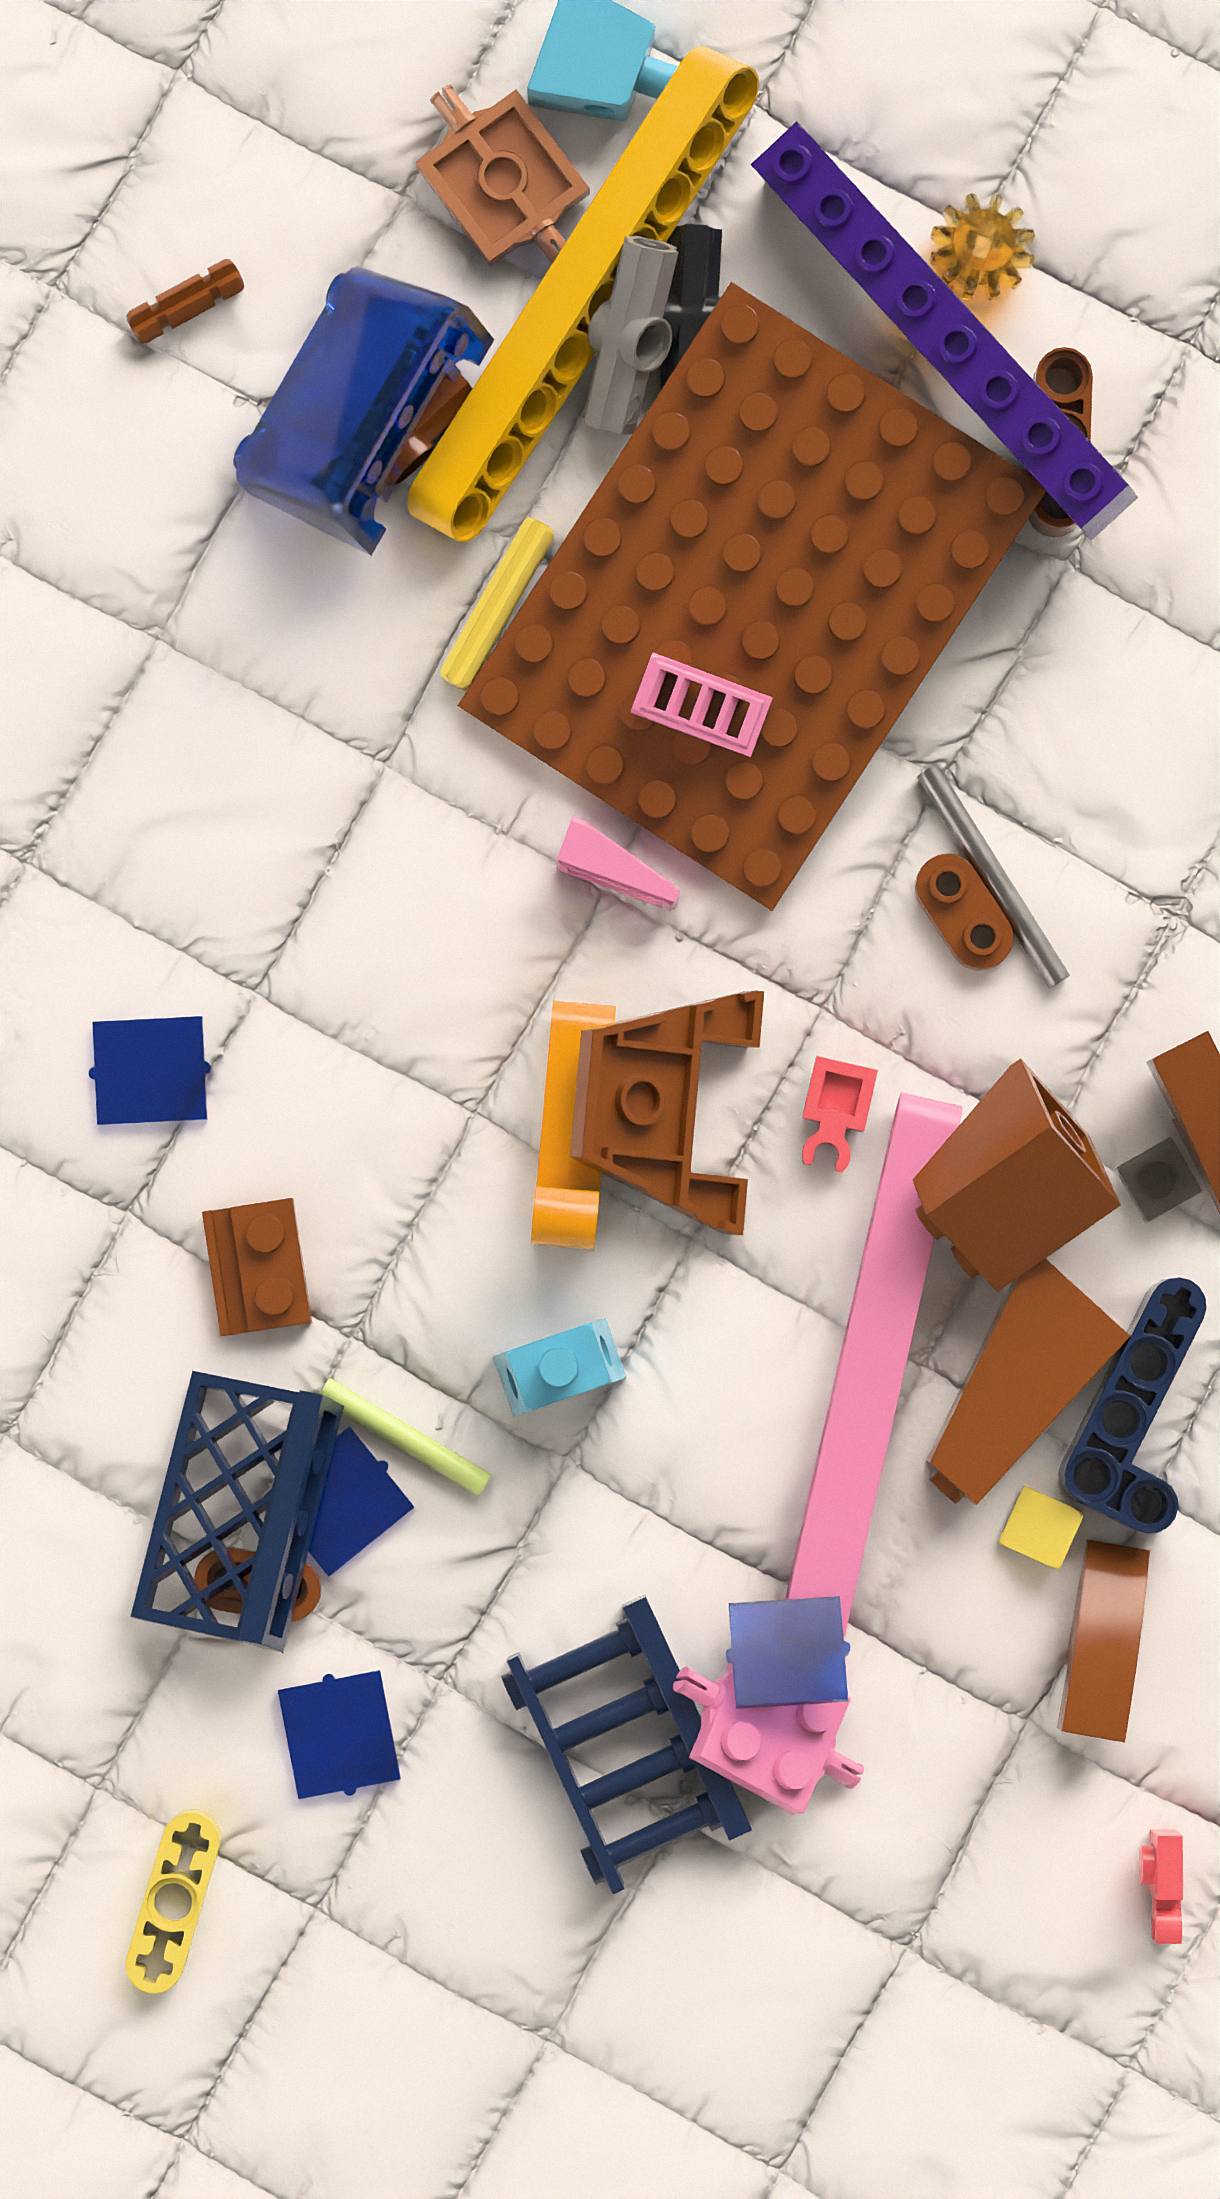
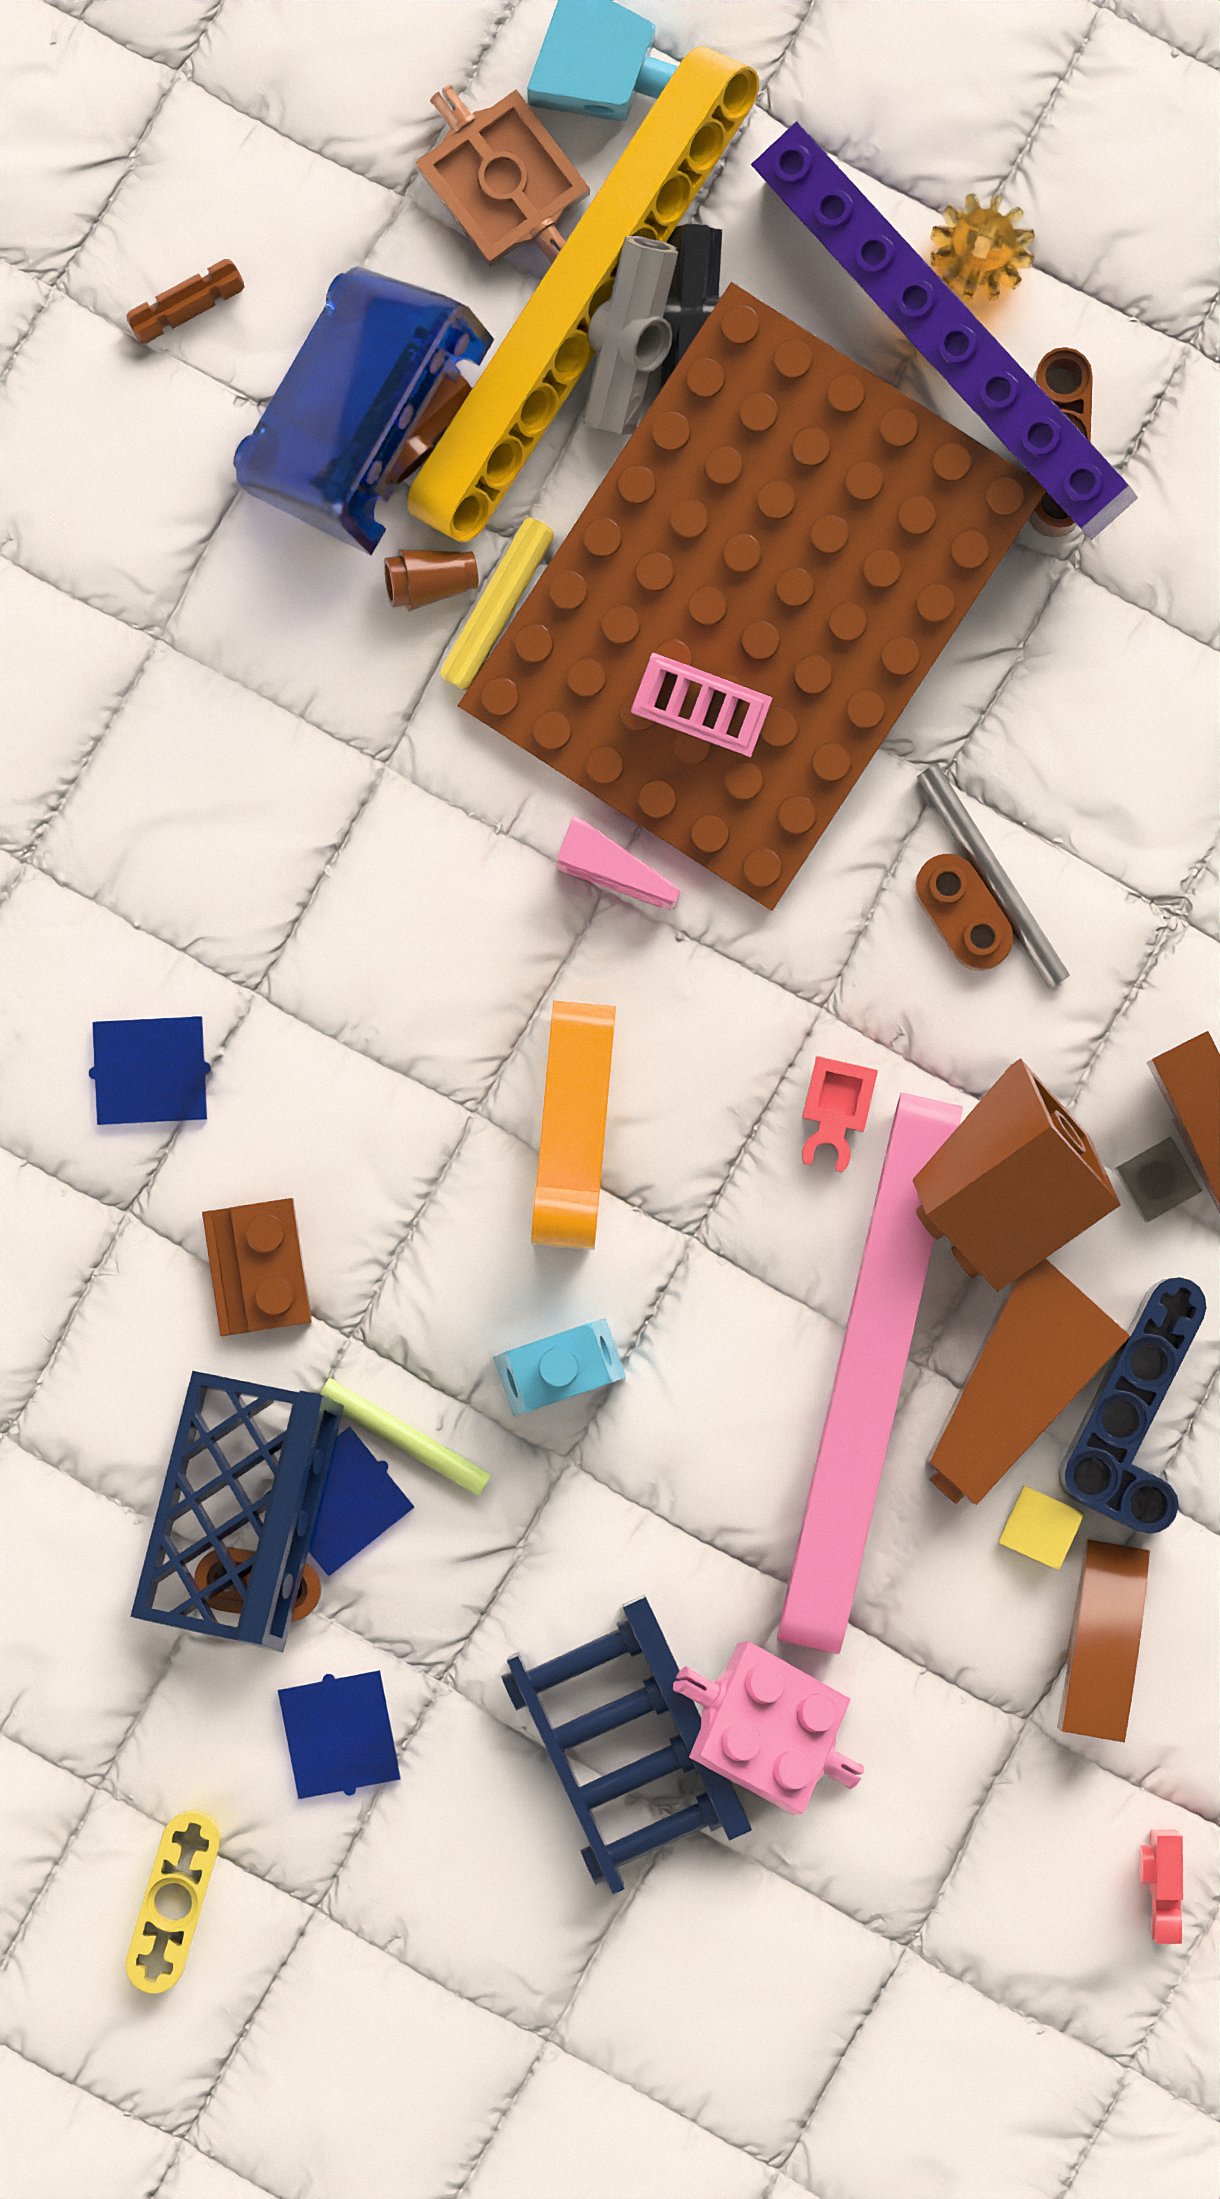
dark orange wing [570,990,765,1235] -> none
clear blue piece [726,1596,851,1709] -> none
none -> dark orange cone [384,549,479,611]

